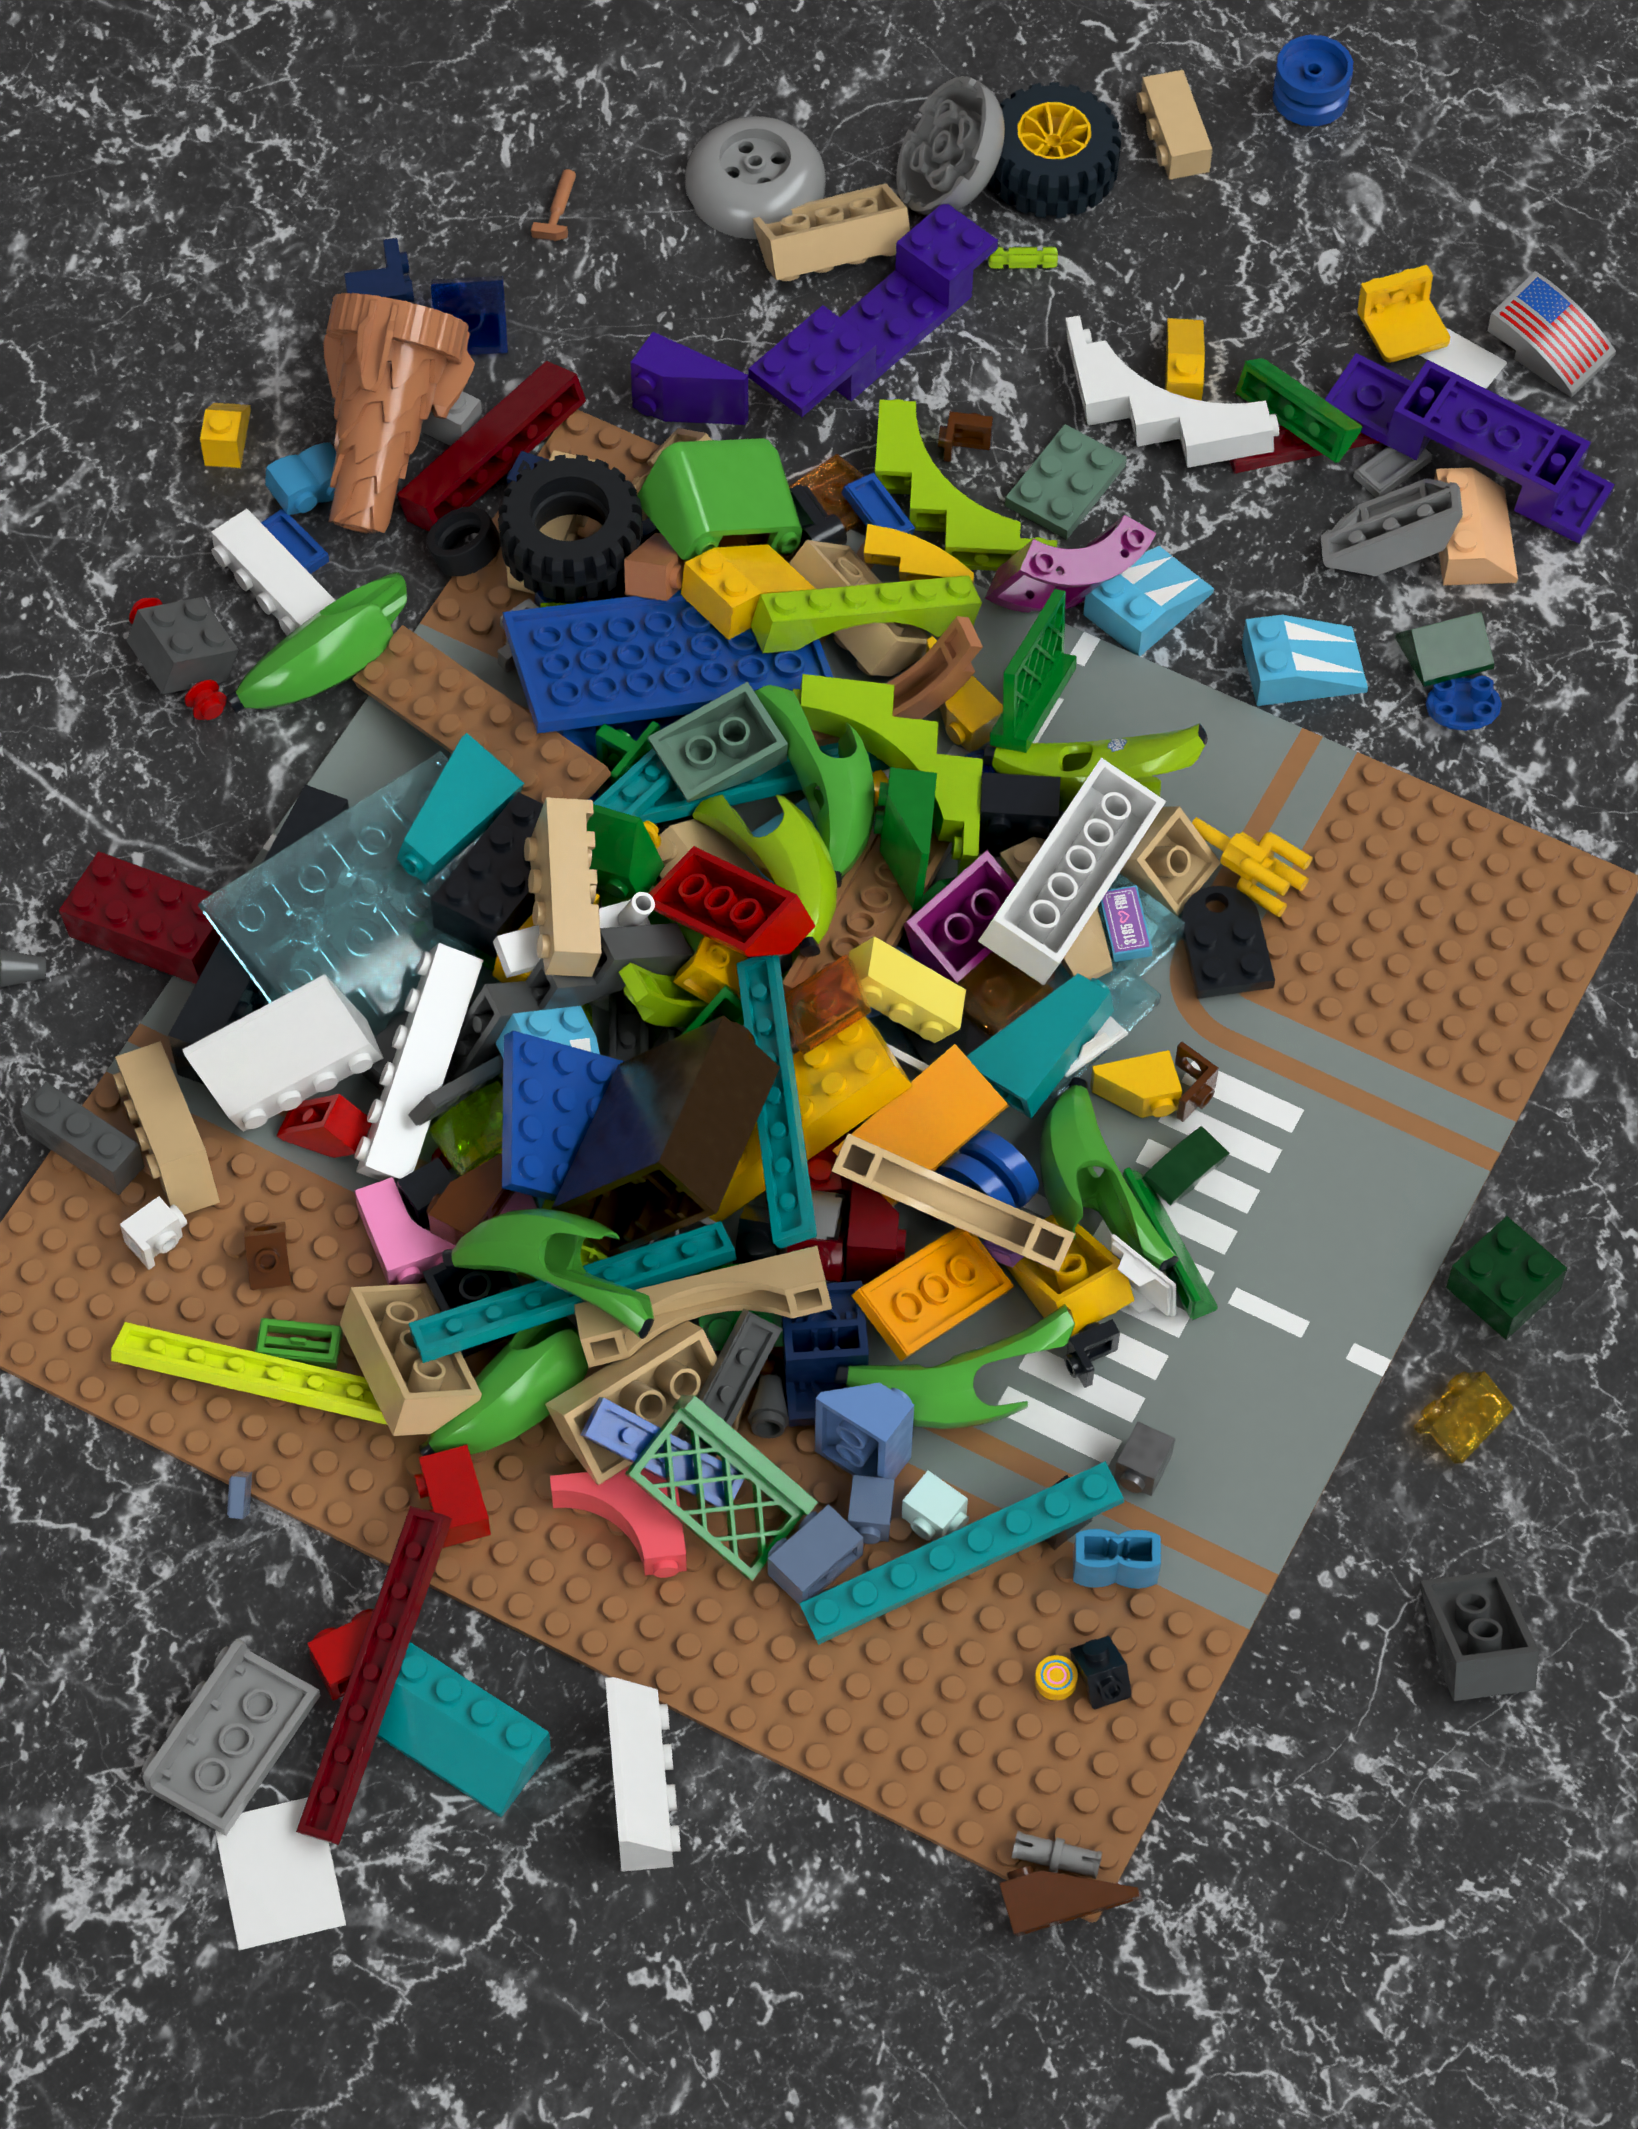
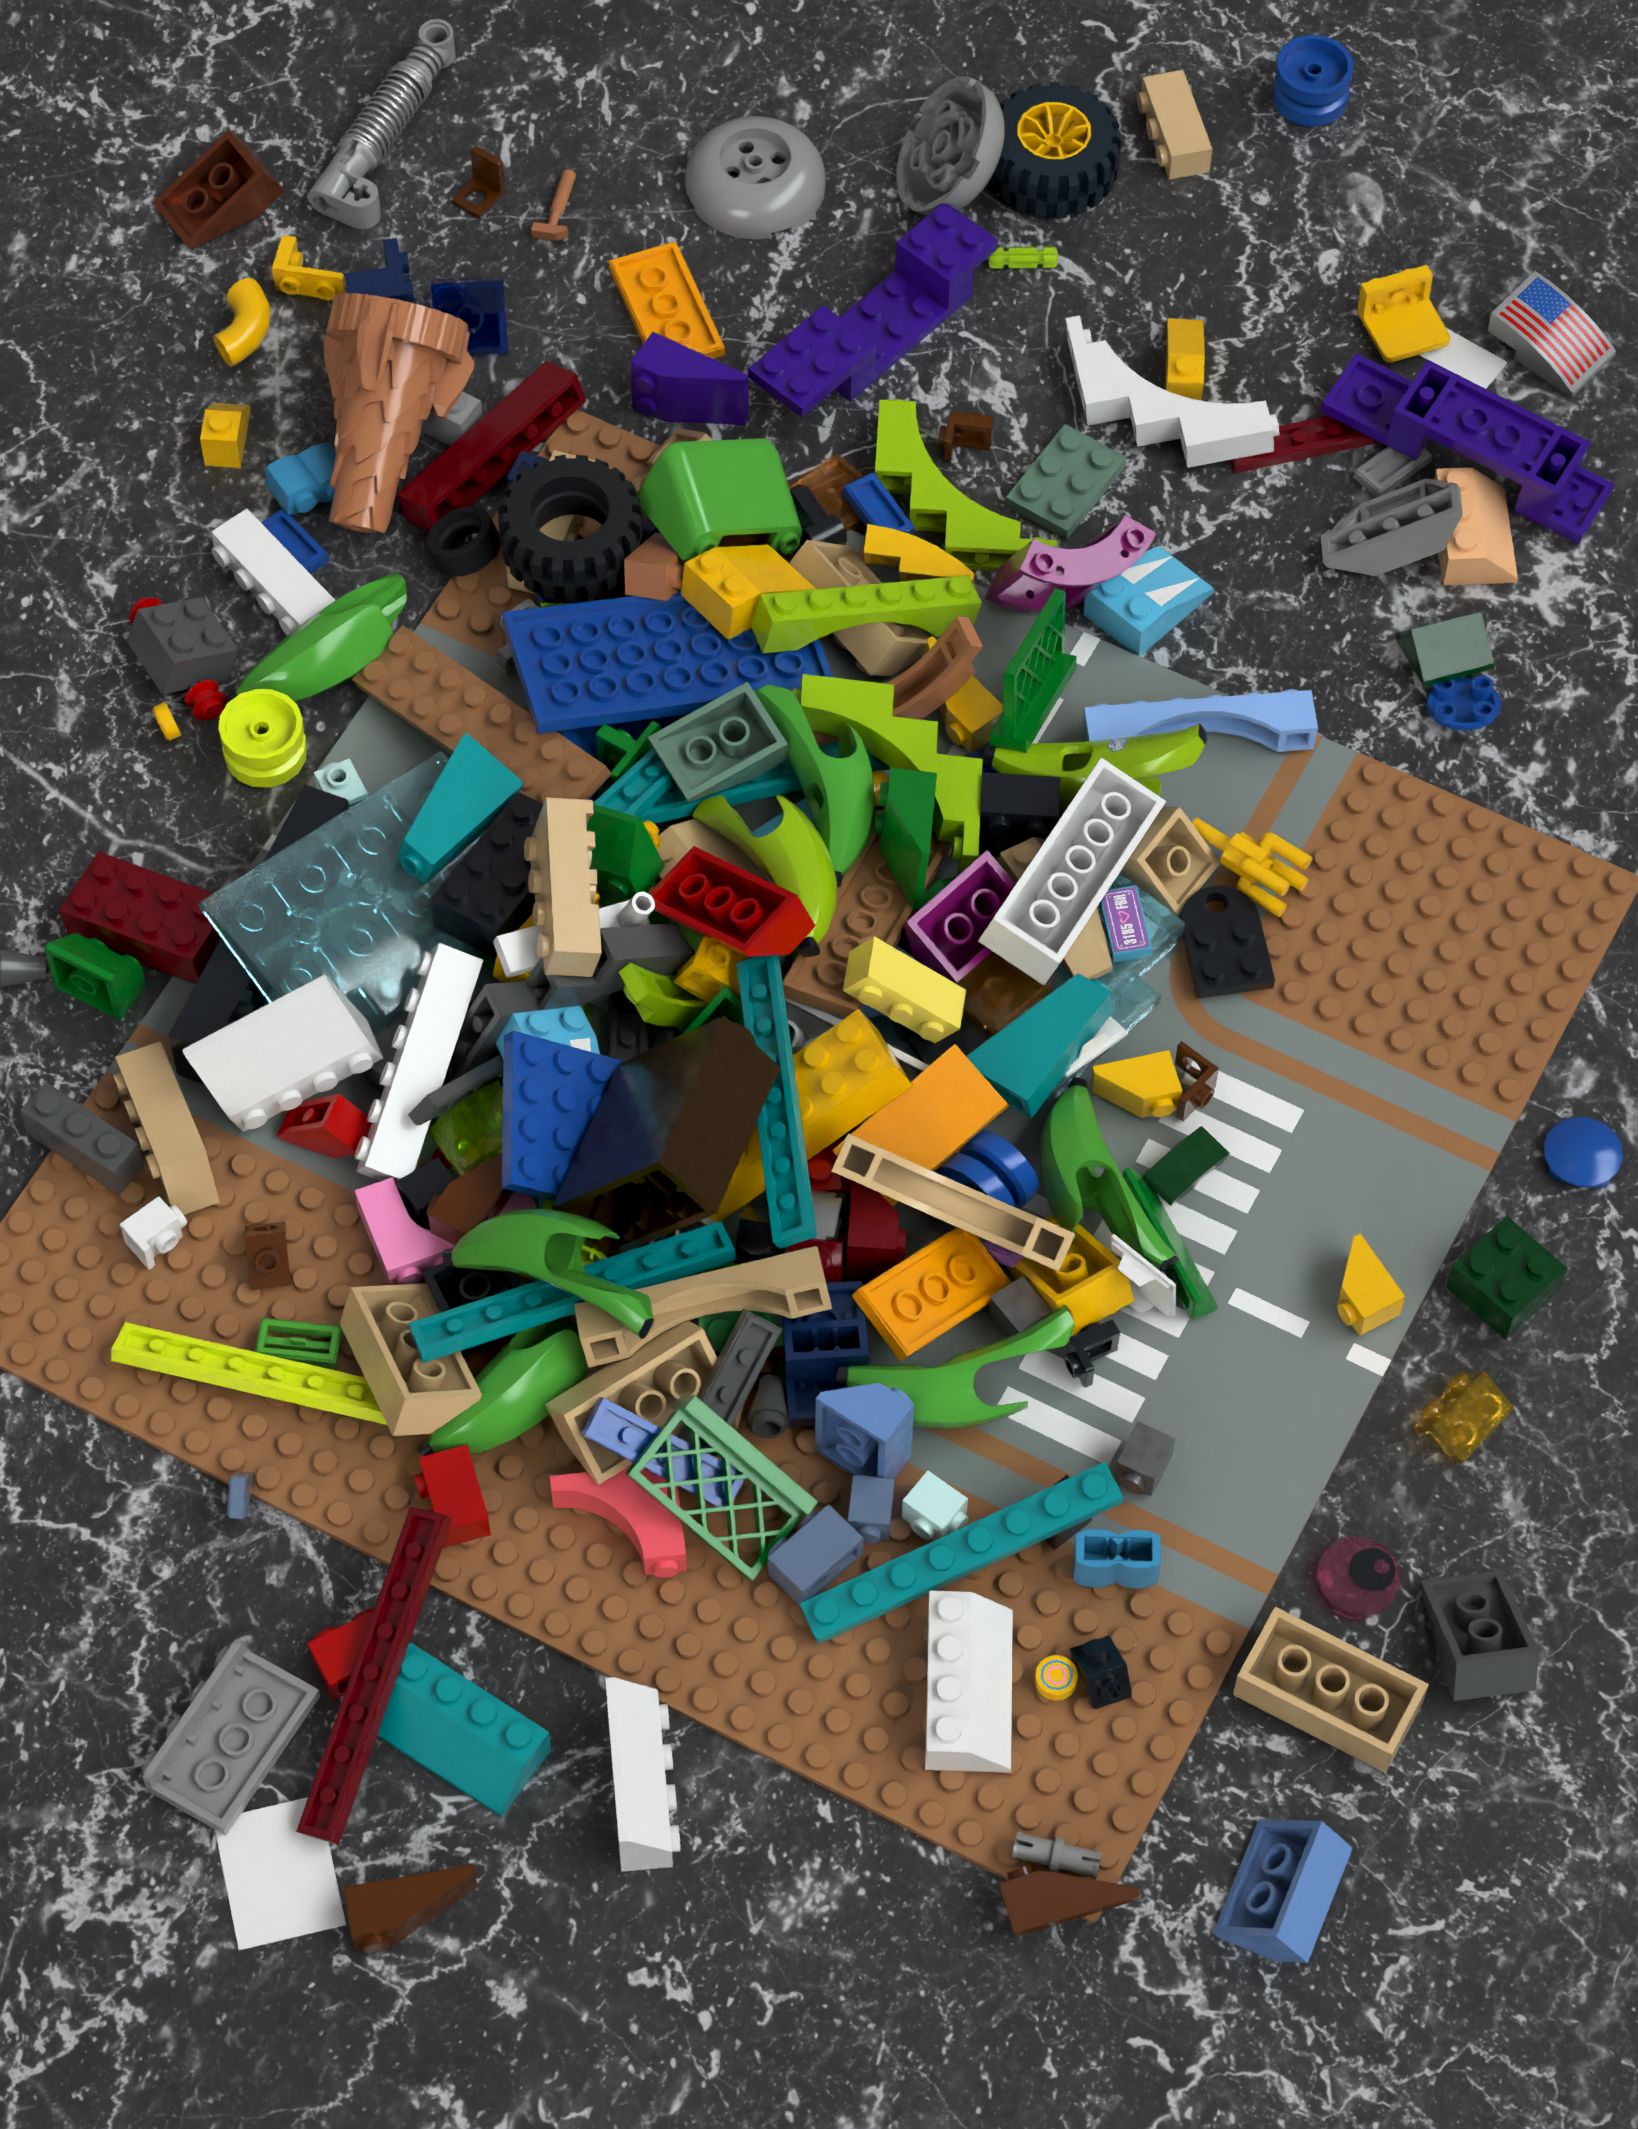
tan slope [753,183,910,281] -> none
clear orange tile [784,954,871,1054] -> none
green slope [1235,358,1362,463] -> none
medium azure slope [1242,615,1368,706] -> none
none -> green slope [45,933,146,1021]
none -> yellow tile [152,701,181,741]
none -> copper slope [153,129,285,250]
none -> yellow cylinder [213,278,271,367]
none -> neon yellow wheel [218,689,307,788]
none -> yellow bracket [272,235,346,300]
none -> light grey piece [307,19,456,230]
none -> light aqua brick [314,758,371,821]
none -> reddish brown slope [344,1864,478,1953]
none -> reddish brown bracket [452,146,505,219]
none -> light orange tile [609,241,725,359]
none -> white slope [925,1591,1013,1773]
none -> flat silver brick [988,1276,1052,1337]
none -> light blue arch [1082,689,1318,752]
none -> medium blue slope [1213,1819,1353,1963]
none -> tan brick [1233,1607,1429,1773]
none -> clear pink tile [1316,1537,1401,1620]
none -> yellow slope [1337,1233,1405,1336]
none -> blue dish [1544,1117,1623,1189]

